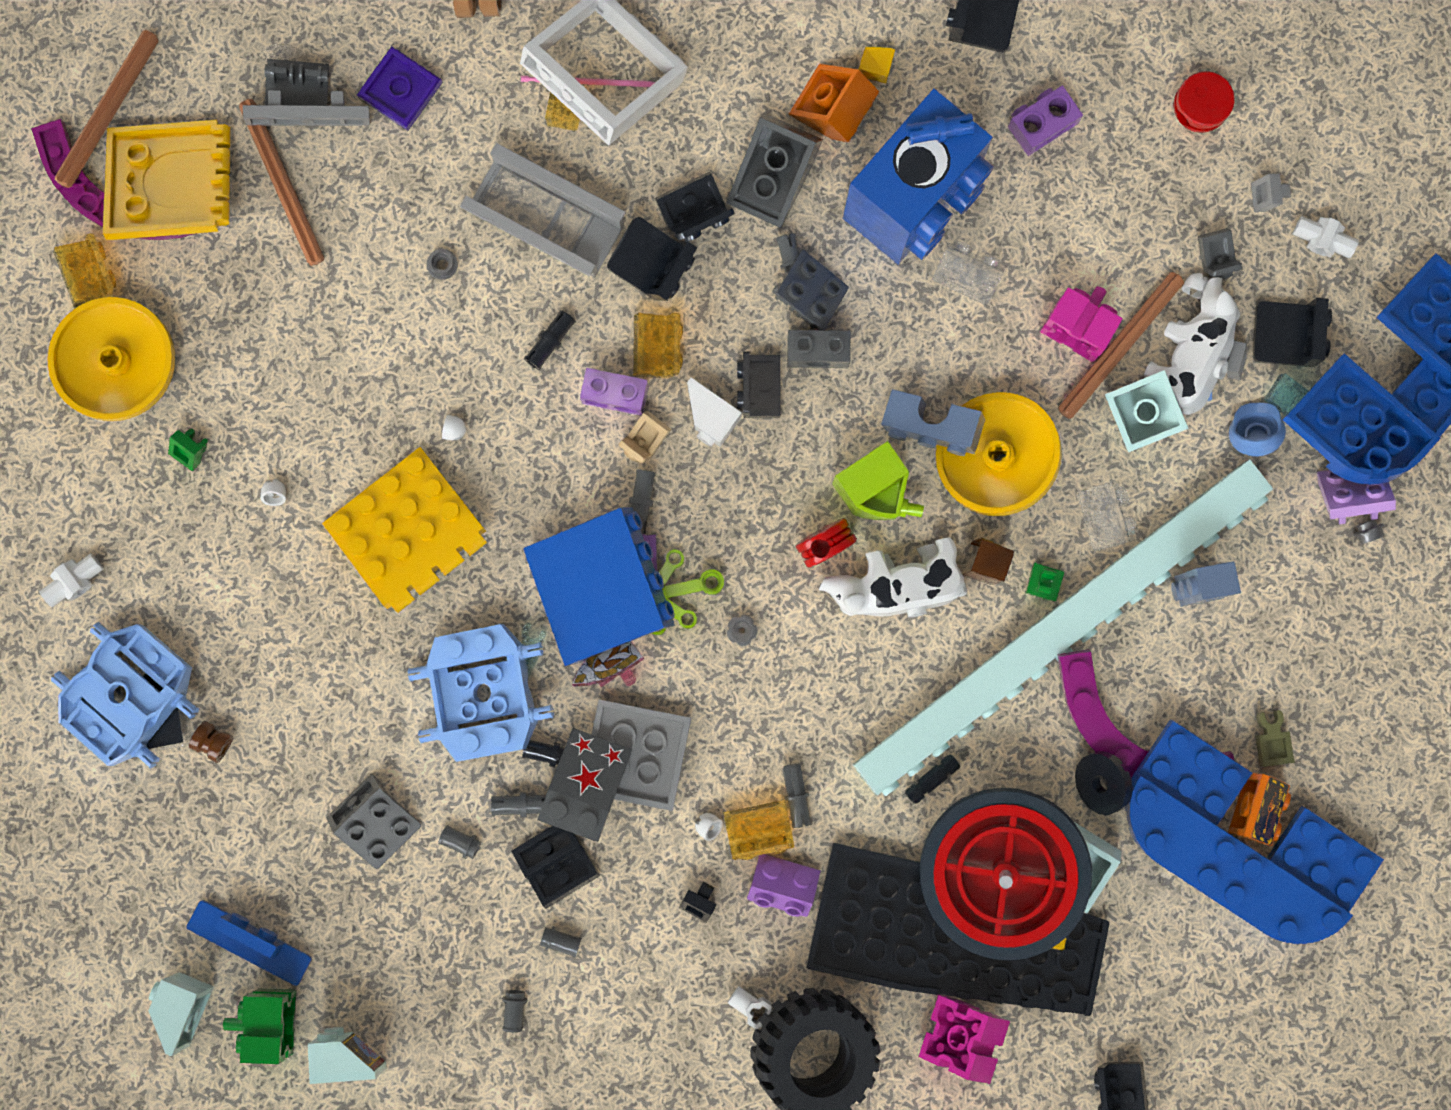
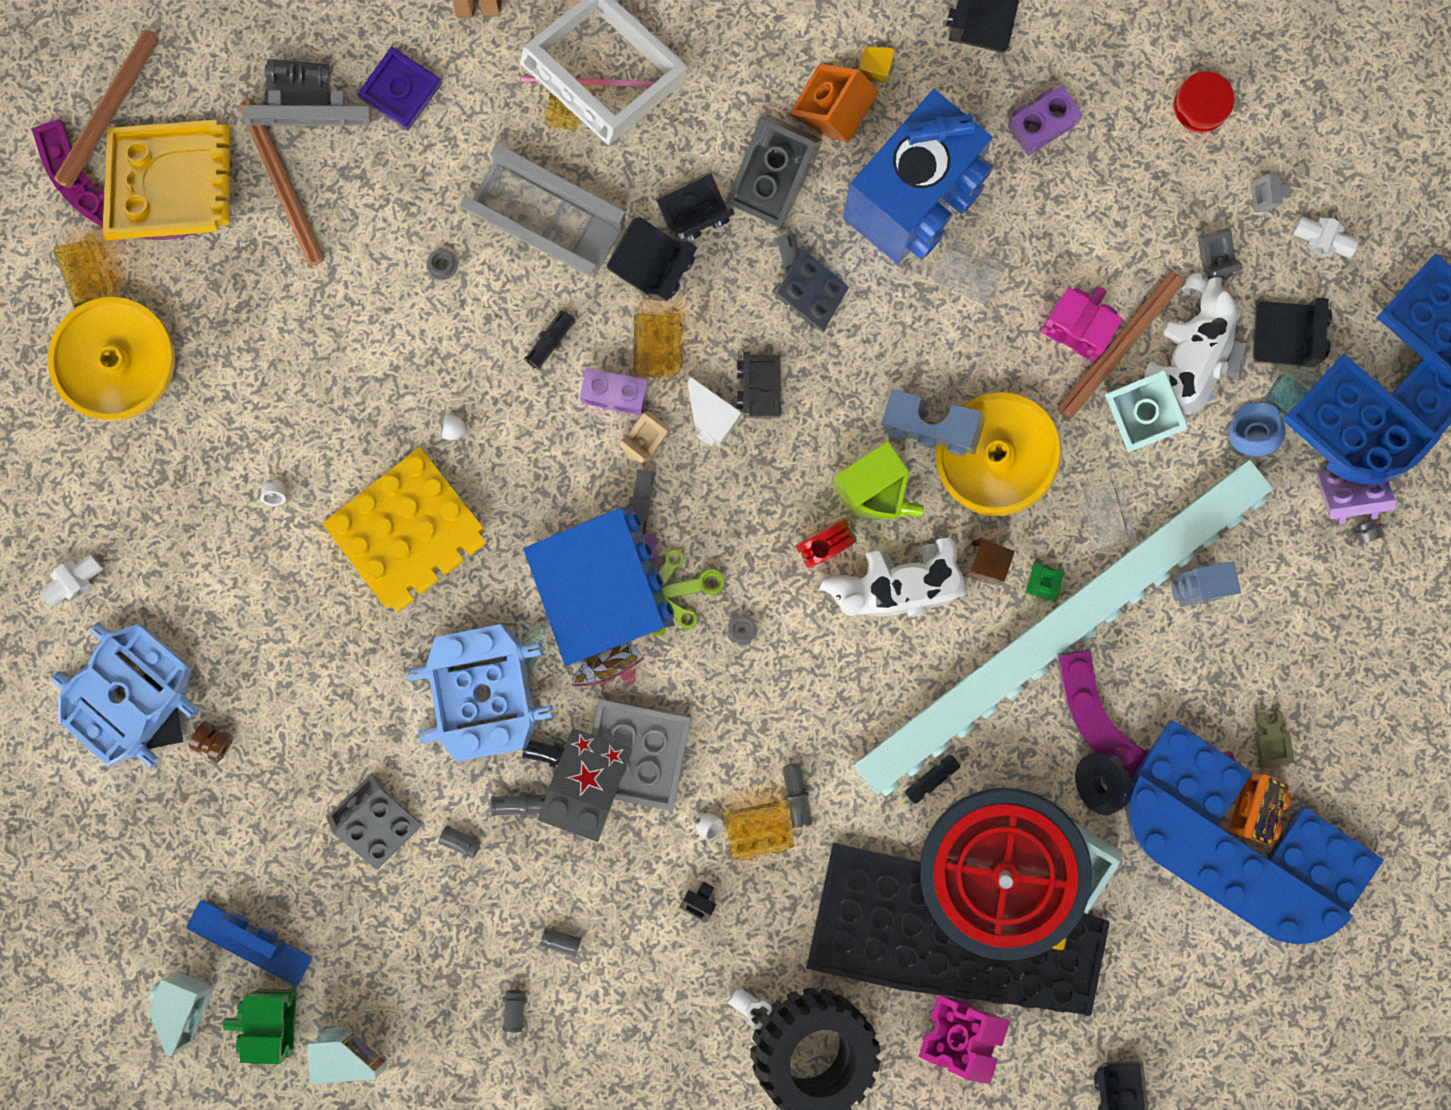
green tile [168,429,208,472] -> none
black slope [511,826,600,909] -> none
medium lavender bracket [747,853,821,917] -> none
dark grey brick [787,330,851,369] -> none

